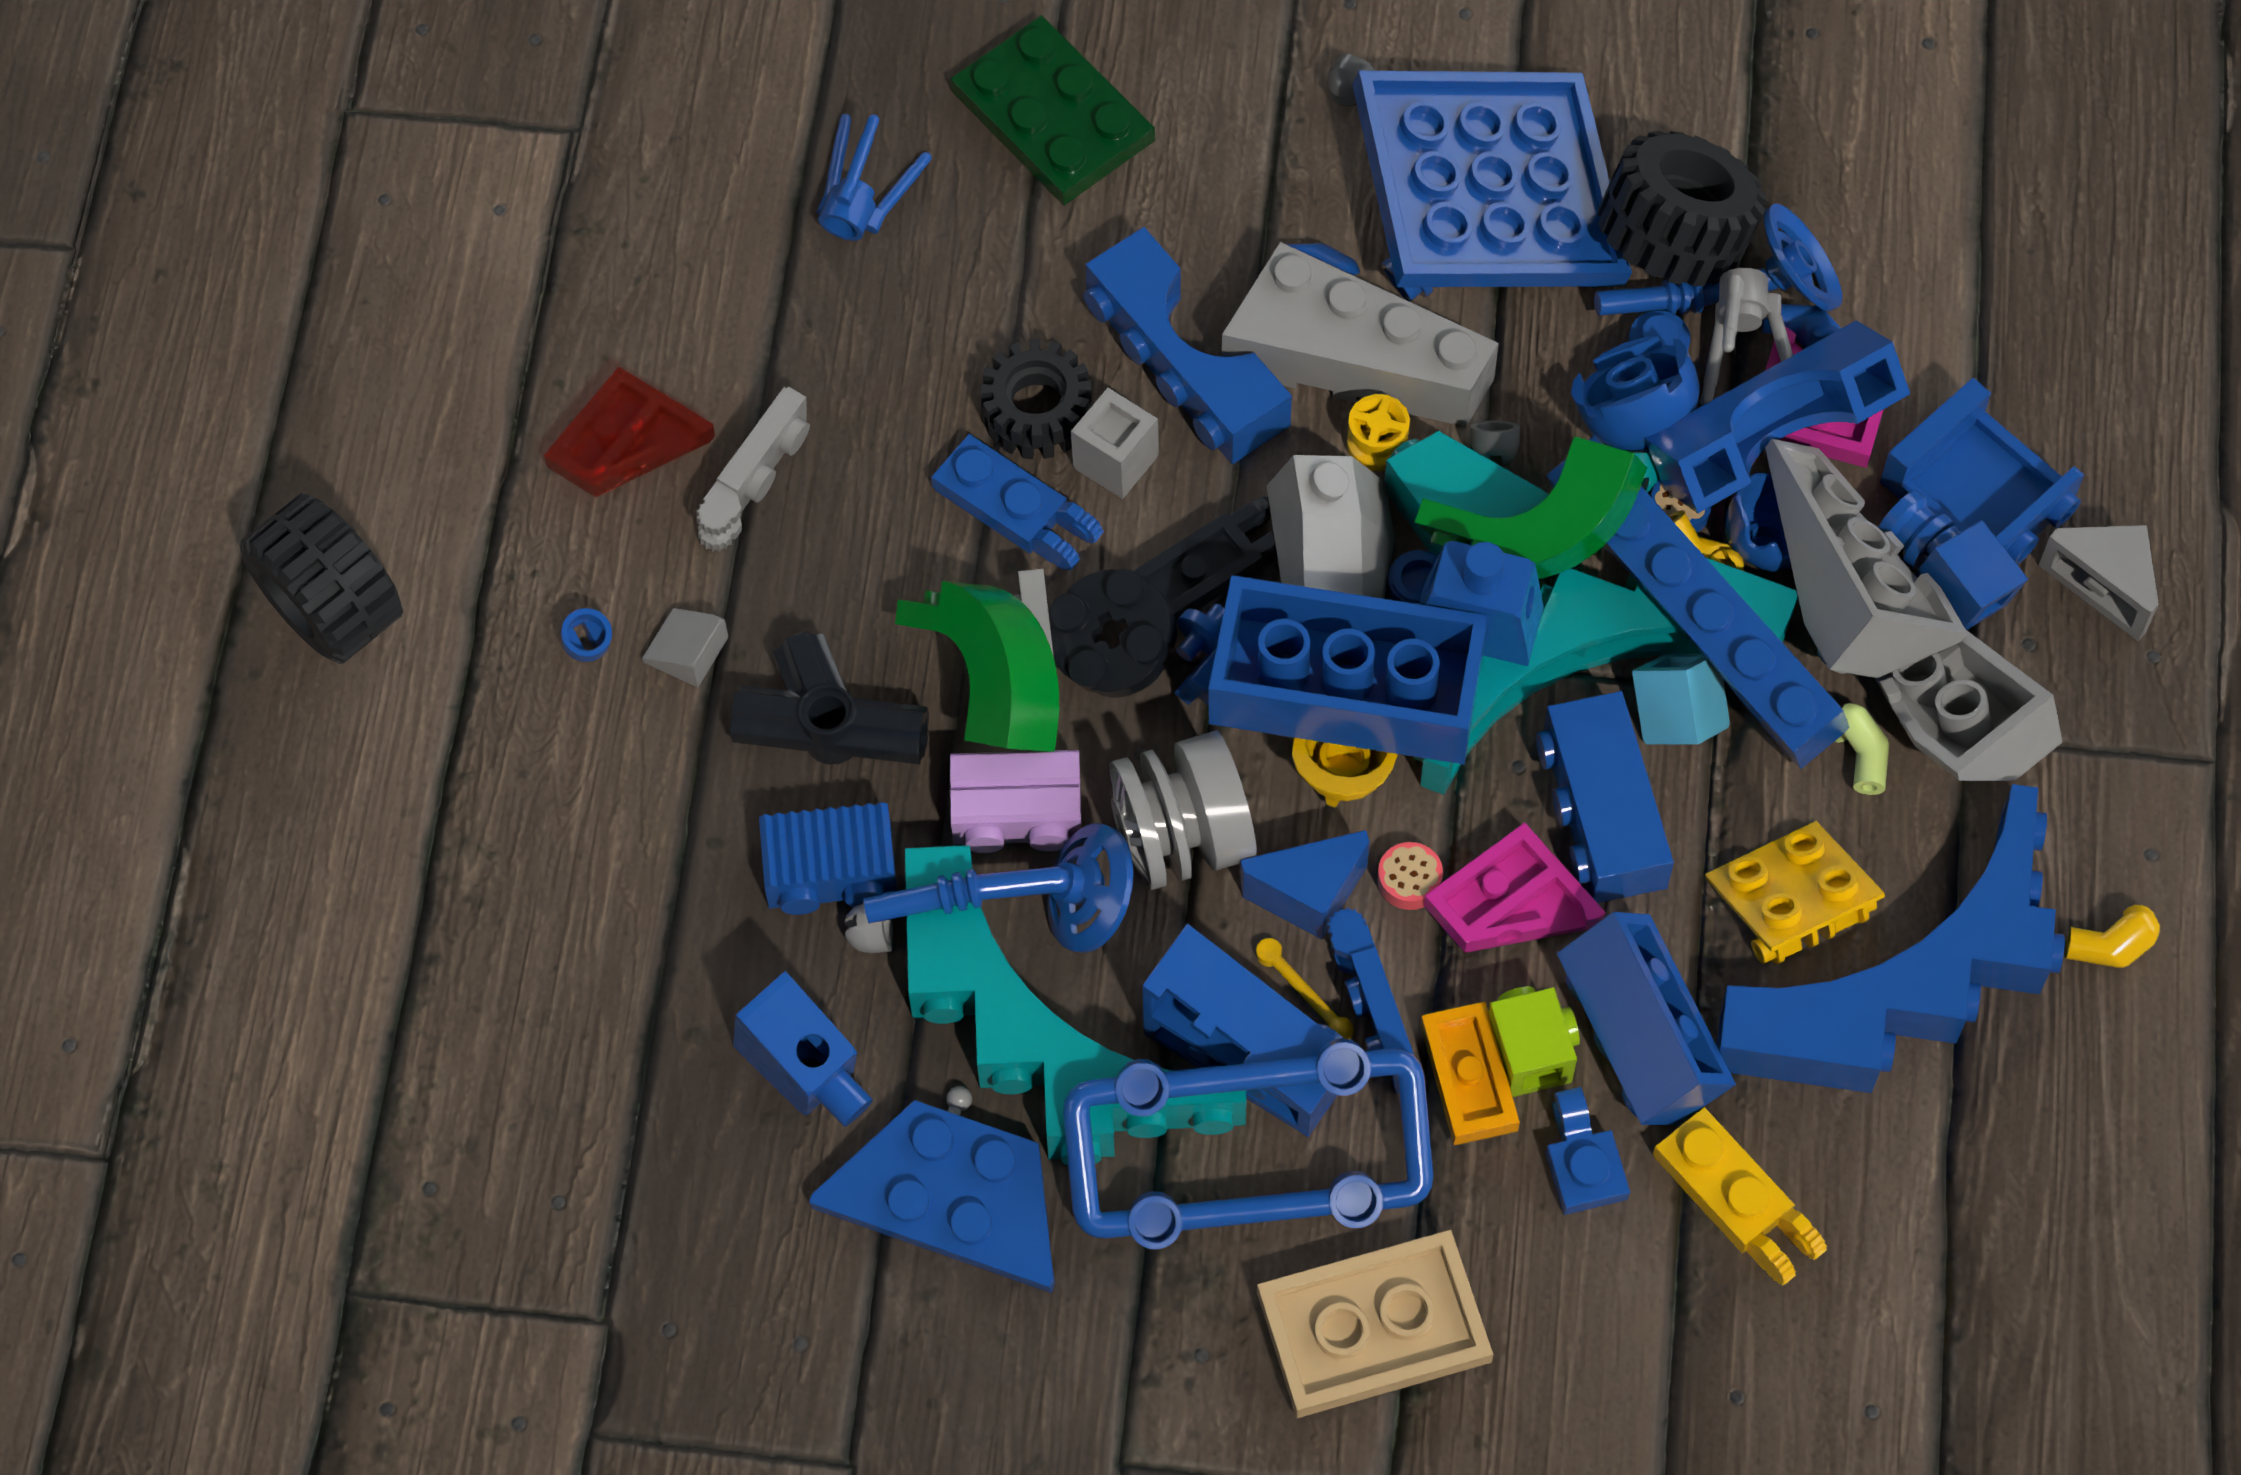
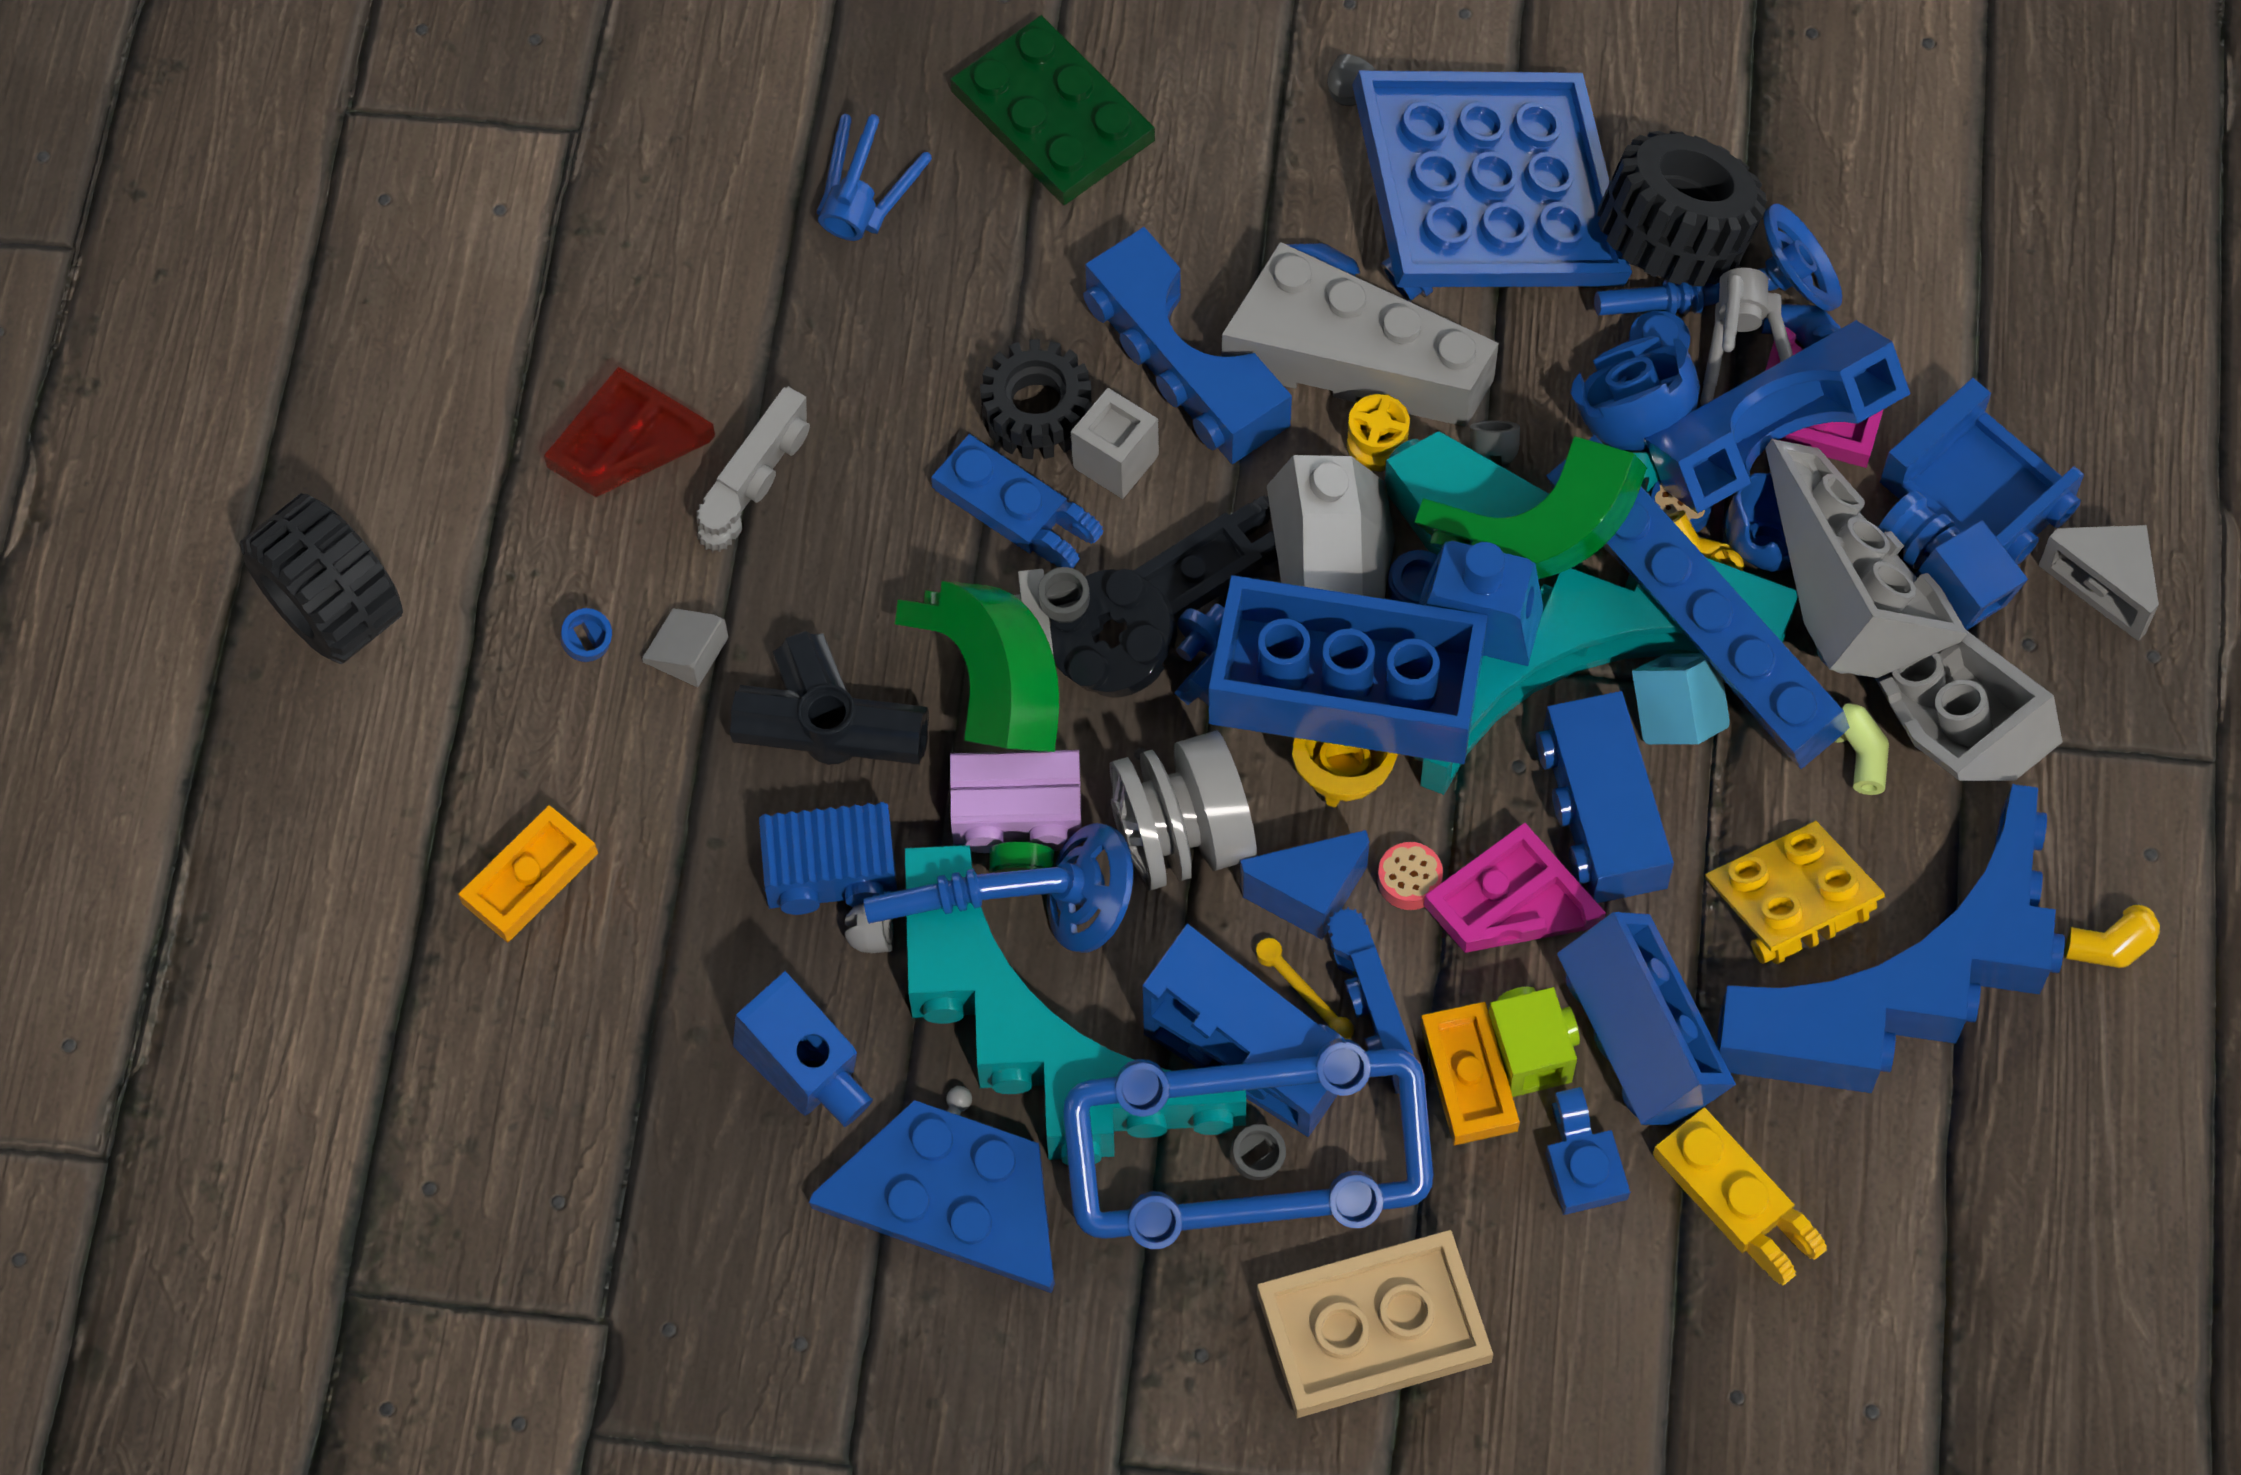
none -> light orange plate [458,805,598,943]
none -> green tile [989,842,1054,873]
none -> dark grey hinge [1038,567,1090,623]
none -> dark grey hinge [1230,1124,1286,1180]

